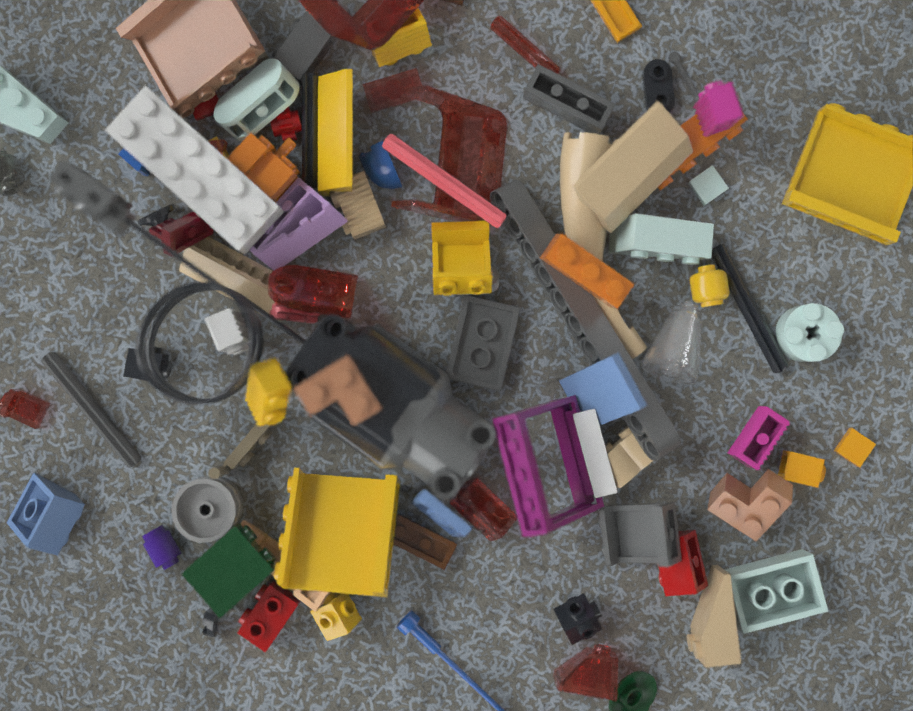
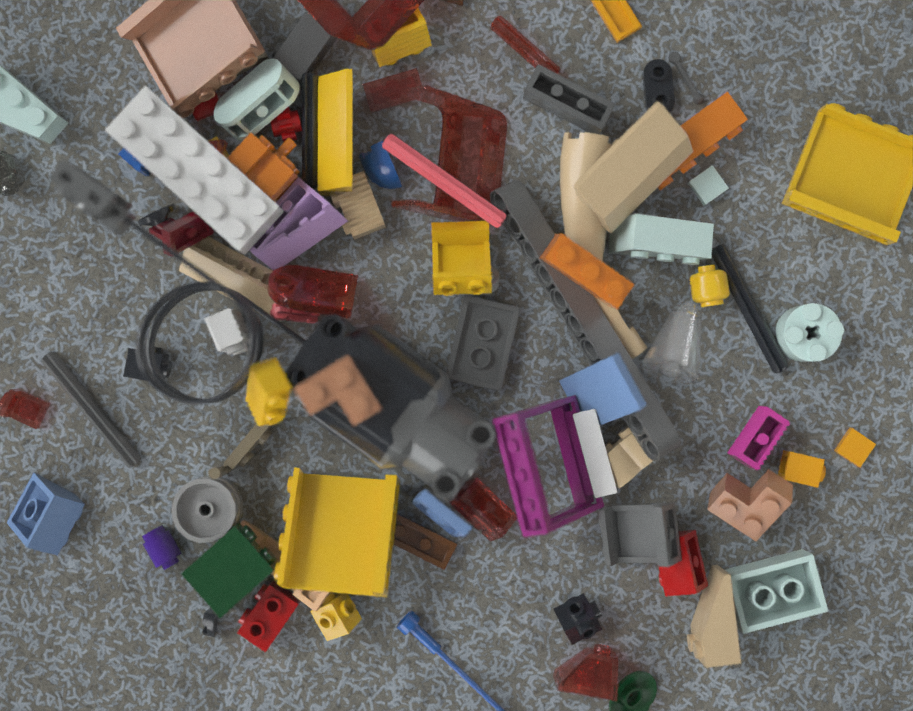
dark pink brick [693,80,744,137] -> none

